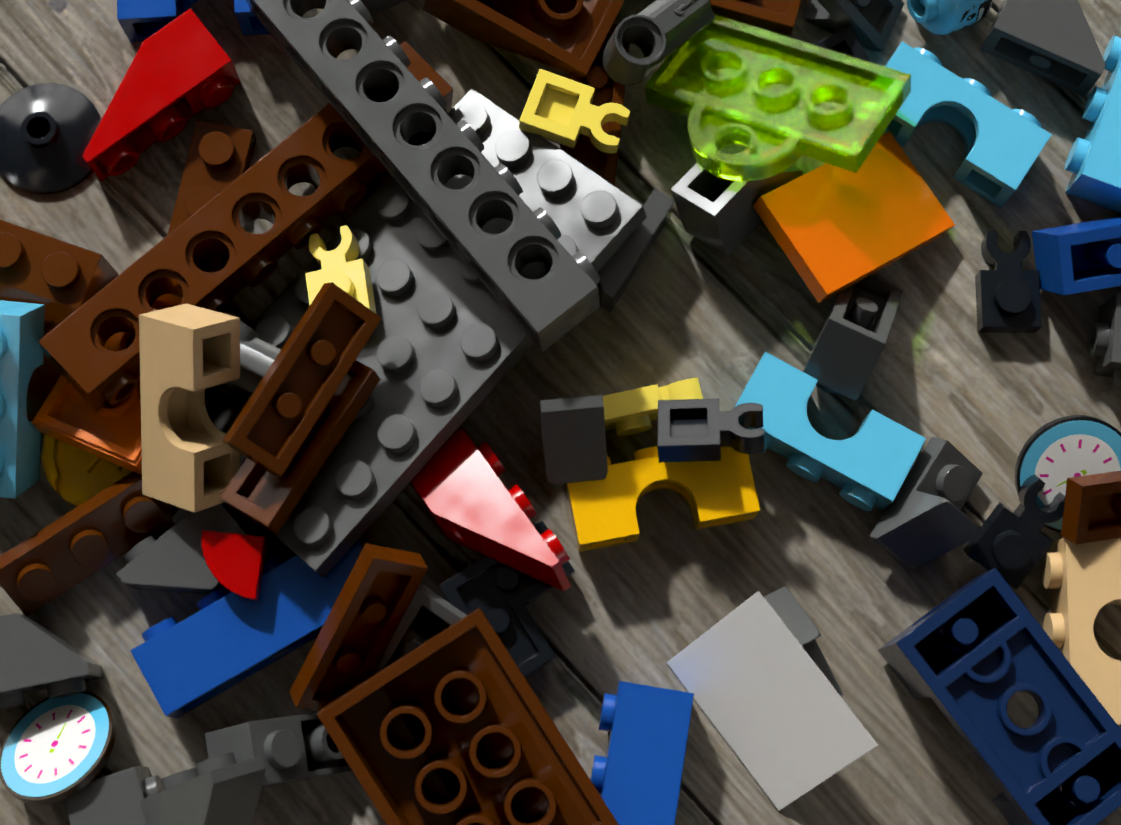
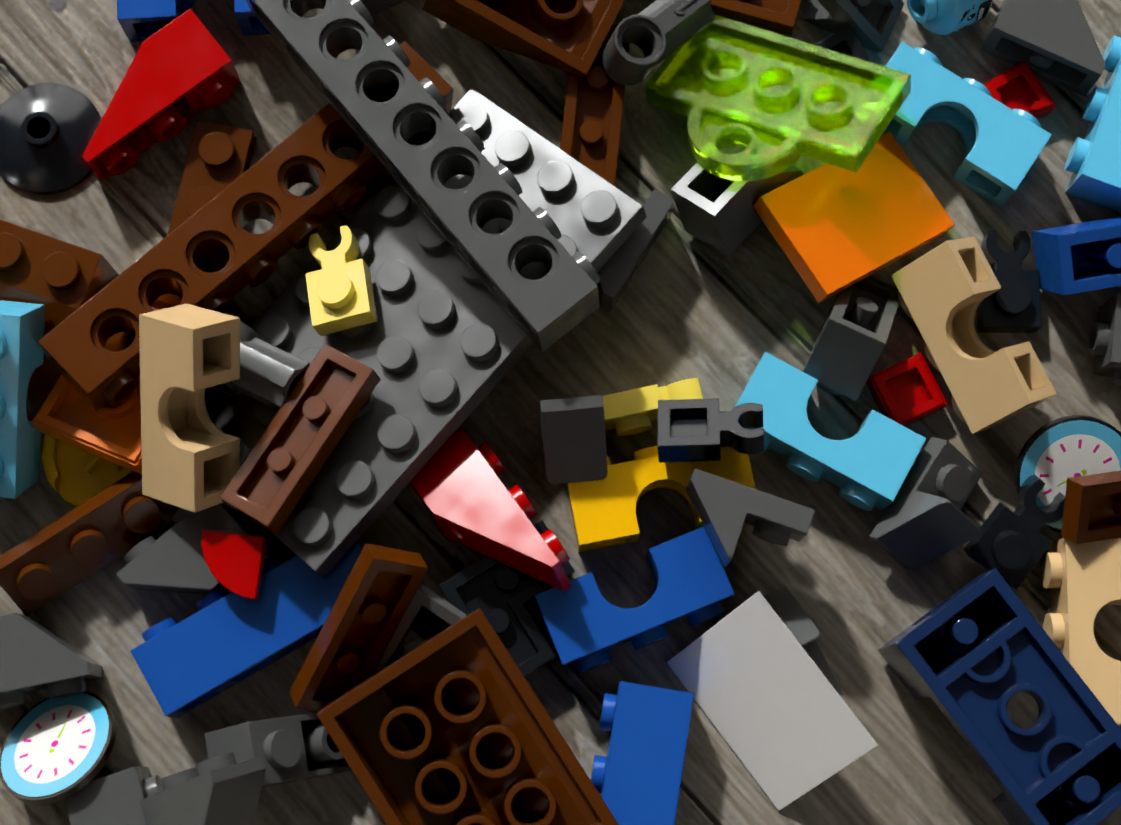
reddish brown plate [222,282,382,477] -> none
light yellow plate [519,69,630,153] -> none
none -> blue arch [534,527,735,674]
none -> dark grey slope [686,468,815,567]
none -> red tile [866,353,948,427]
none -> tan arch [891,236,1057,434]
none -> red tile [983,60,1057,119]

